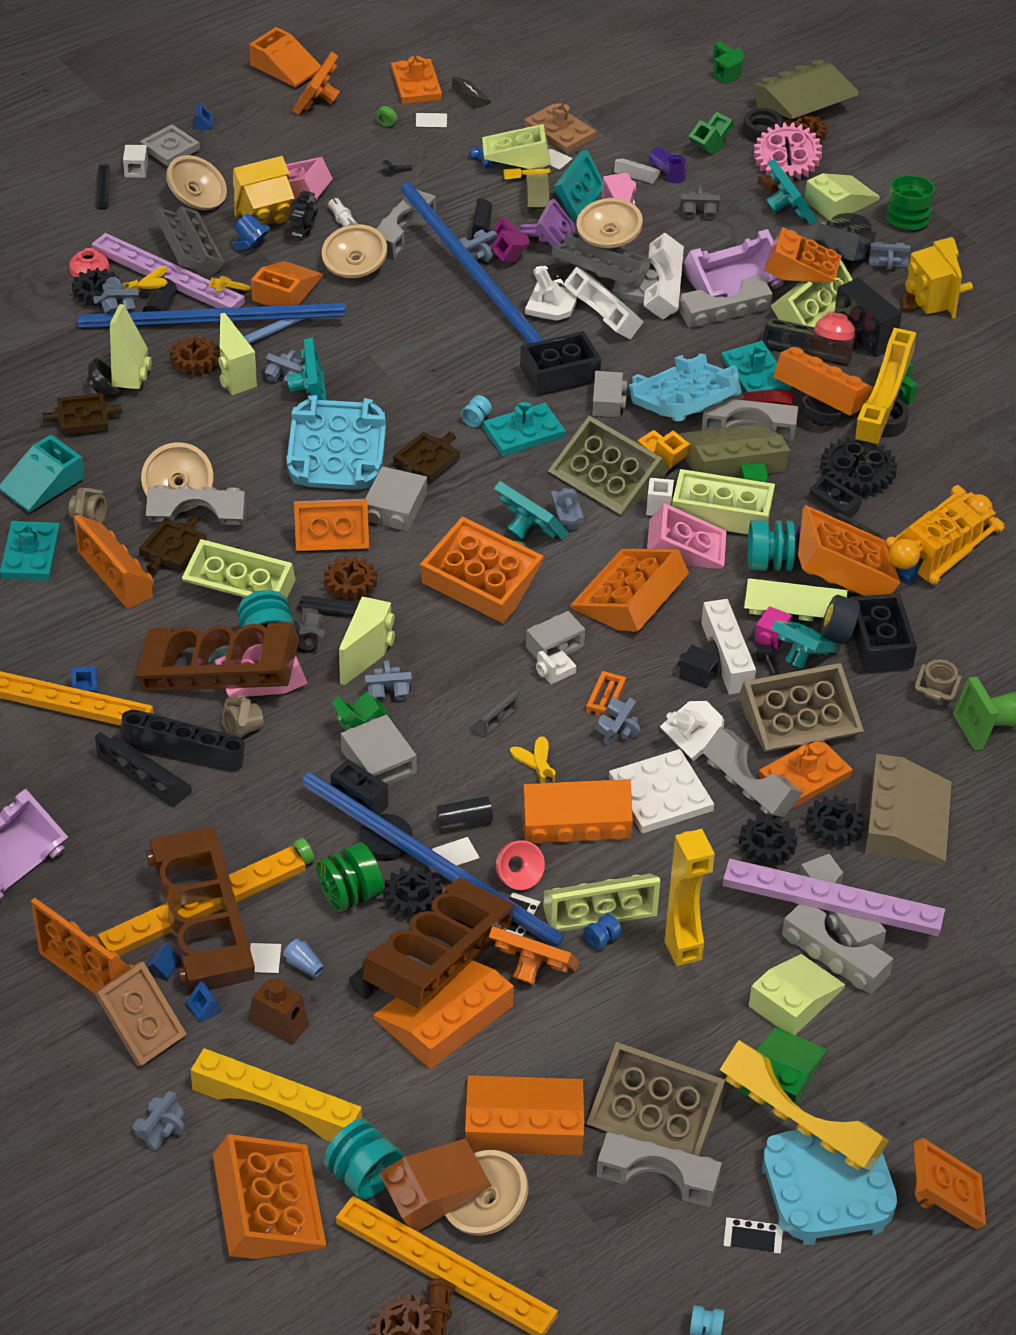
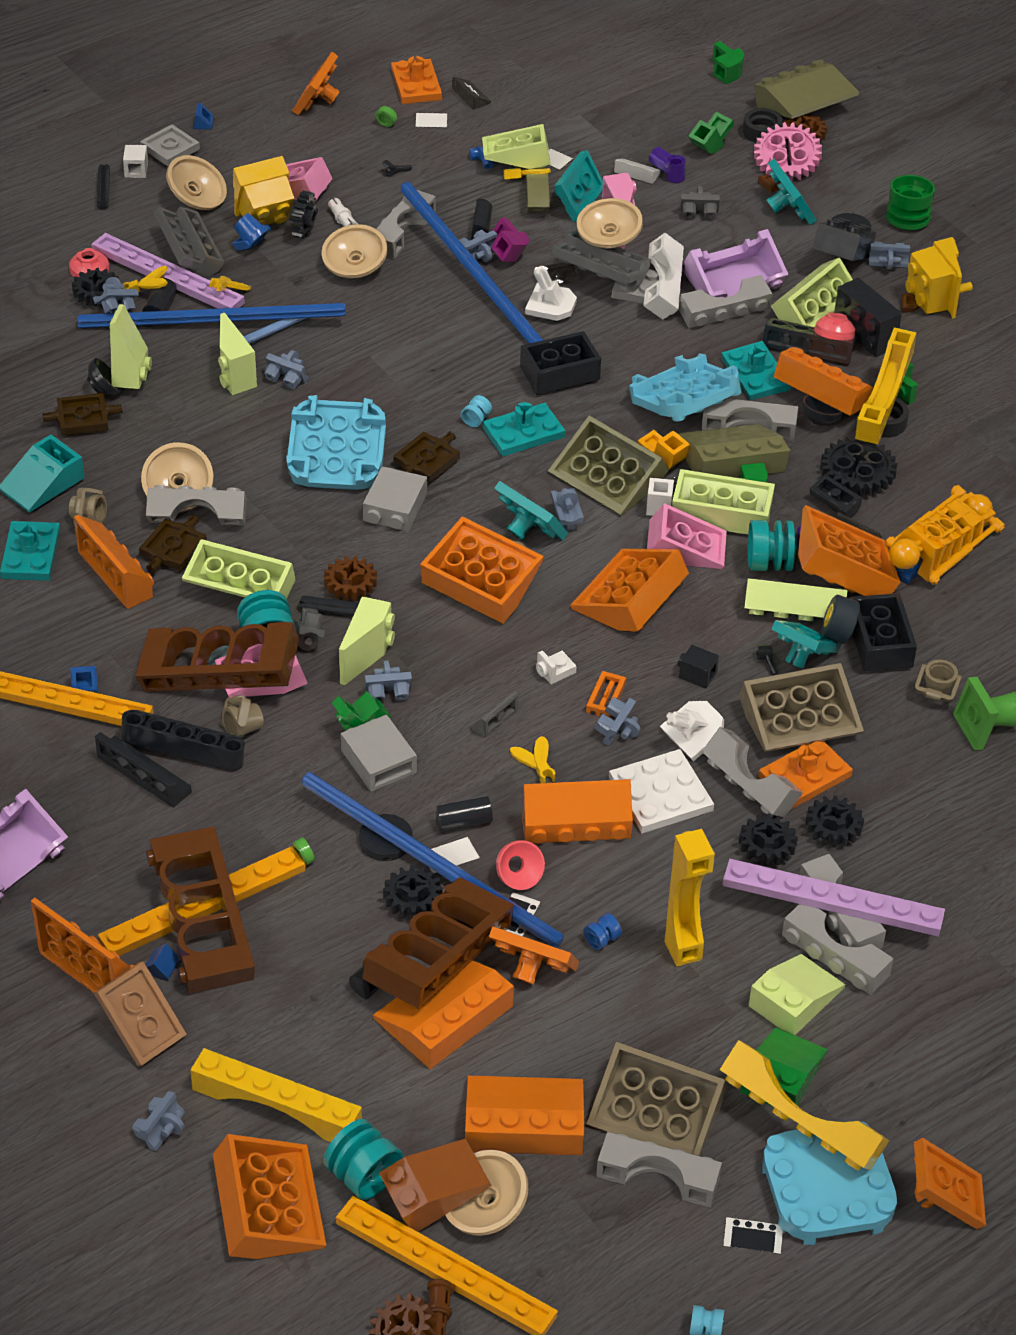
reddish brown gear [170,335,220,375] -> none
blue slope [186,981,222,1022] -> none
orange slope [249,27,321,88] -> none
reddish brown torso [249,979,309,1045] -> none
white sticker [250,943,281,973] -> none
orange slope [251,261,323,306] -> none
medium blue cone [283,939,325,979] -> none
teal plate [287,338,327,400] -> none
orange plate [294,499,369,551] -> none
green wheel [316,842,384,912] -> none
black brick [330,759,388,815] -> none
medium lavender piece [520,199,575,247] -> none
medium nougat plate [524,103,597,154] -> none
light grey brick [526,611,585,659] -> none
yellowish green slope [543,874,660,932] -> none
white arch [563,267,644,340] -> none
light grey brick [592,371,627,418] -> none
white arch [701,599,756,694] -> none
dark red slope [744,390,793,406] -> none
dark pink brick [754,606,792,651] -> none
orange slope [764,227,841,282] -> none
yellowish green slope [804,173,880,220] -> none
dark tan slope [865,754,952,865] -> none

